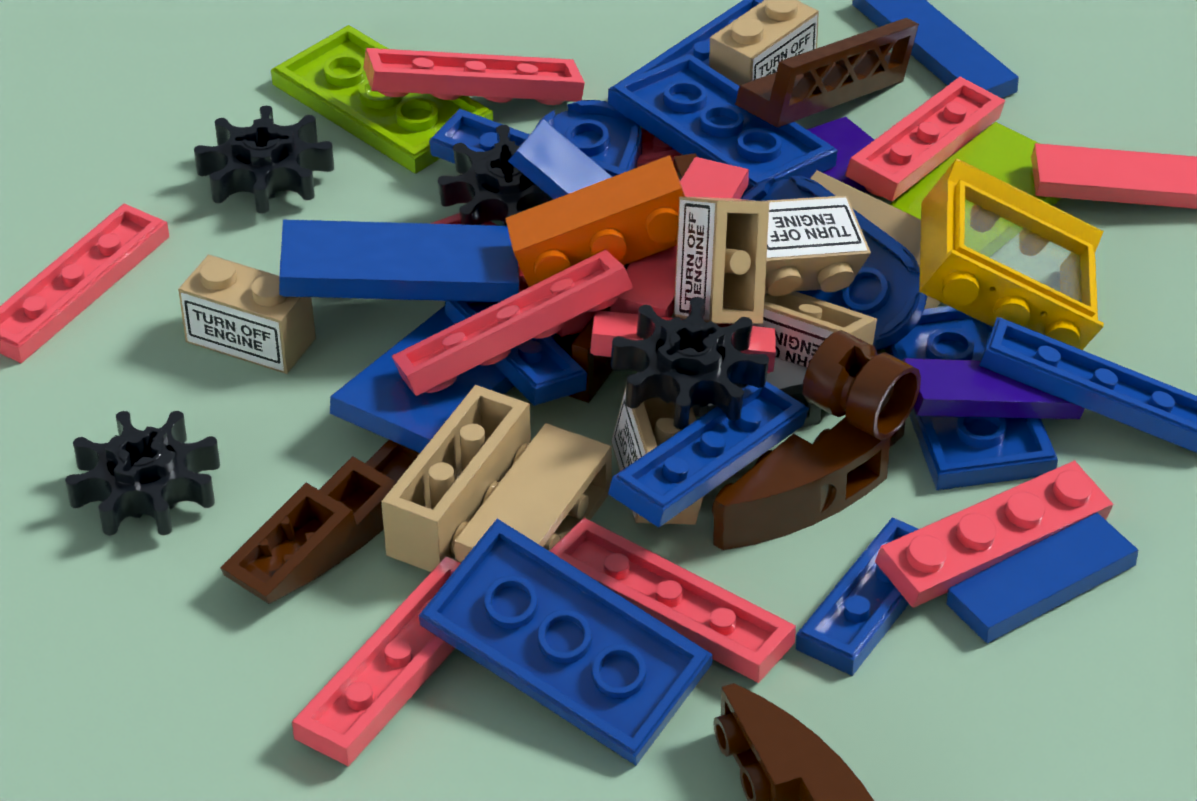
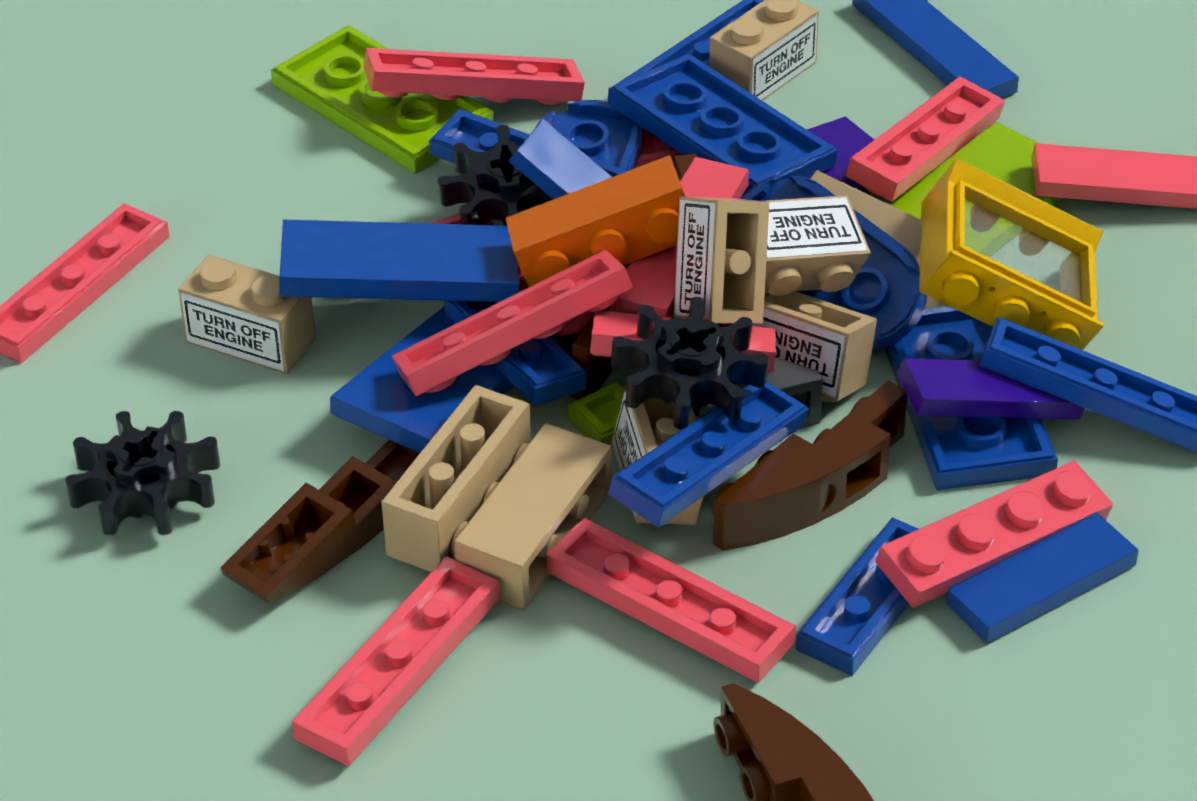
black gear [194,105,334,213] -> none
blue tile [419,518,713,766] -> none
reddish brown fence [735,18,919,128] -> none
reddish brown wheel [803,330,921,440] -> none
none -> lime tile [568,381,625,449]

